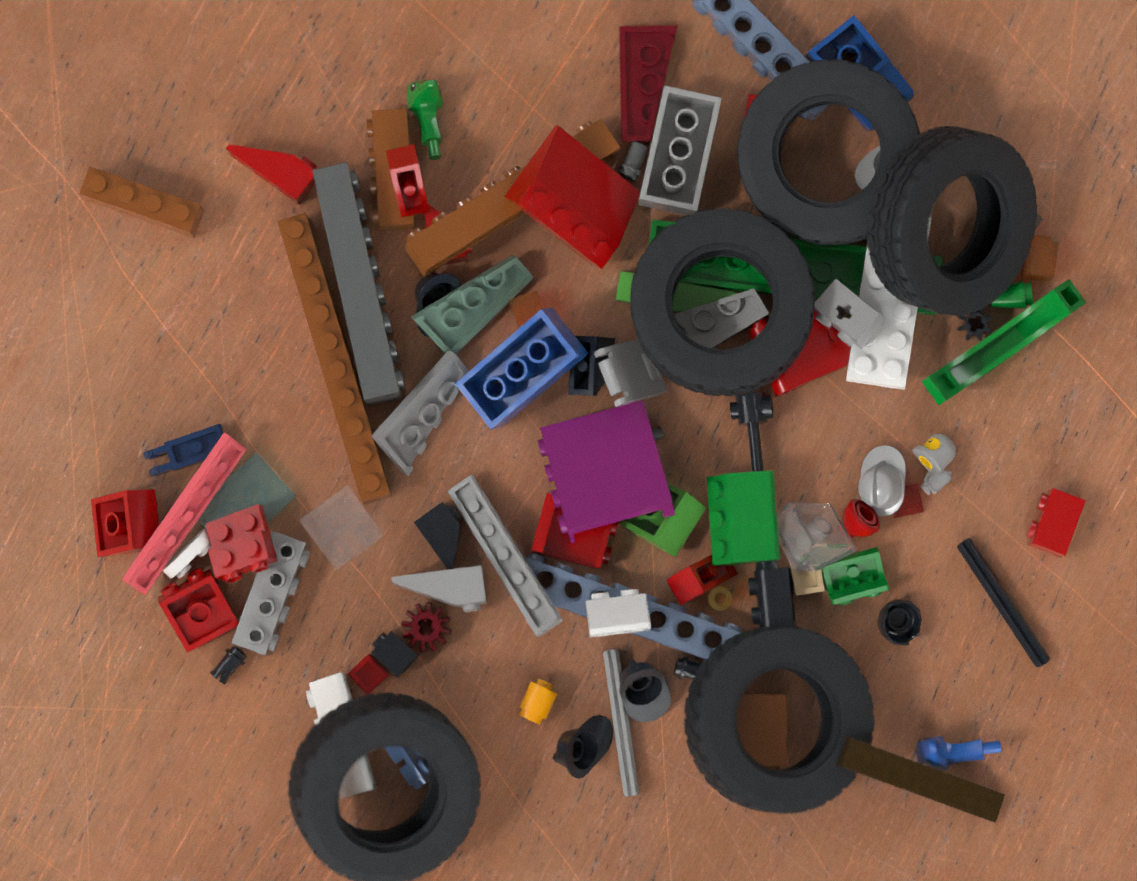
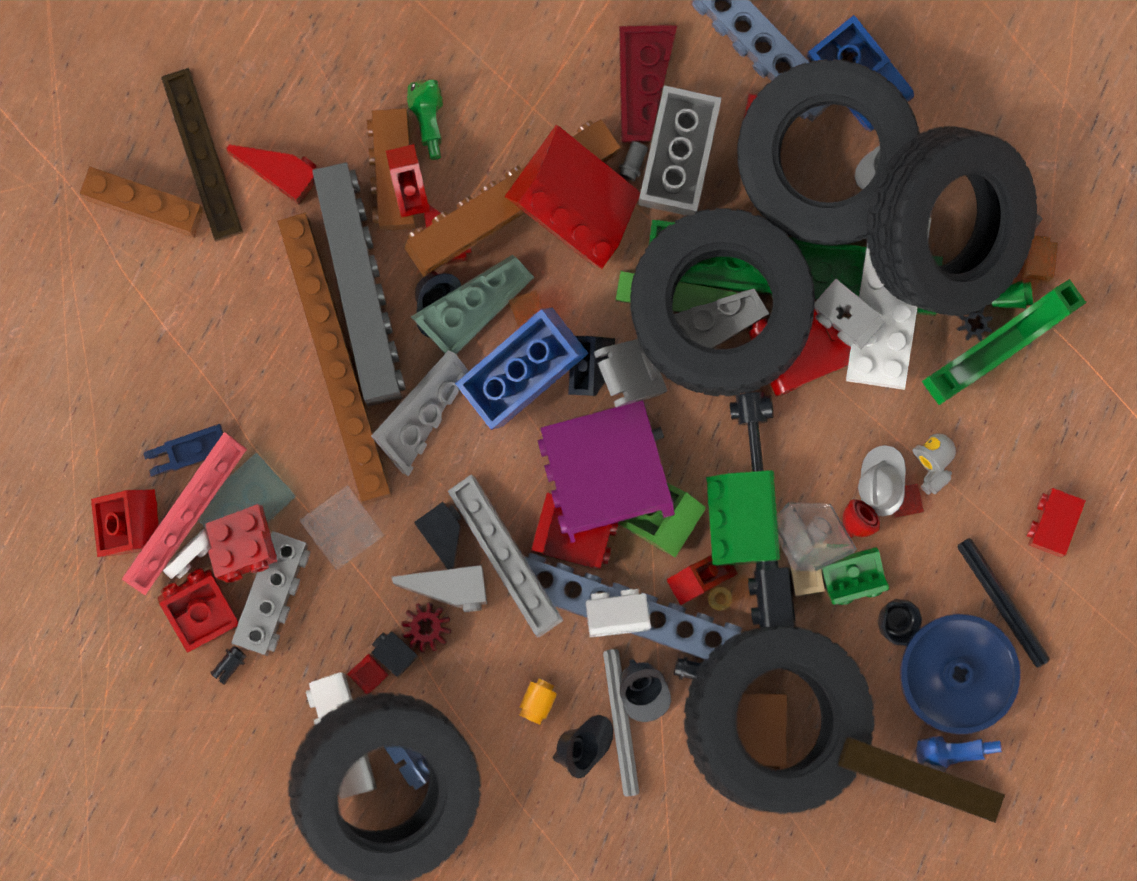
none -> dark brown tile [161,68,243,242]
none -> dark blue dish [900,614,1020,734]

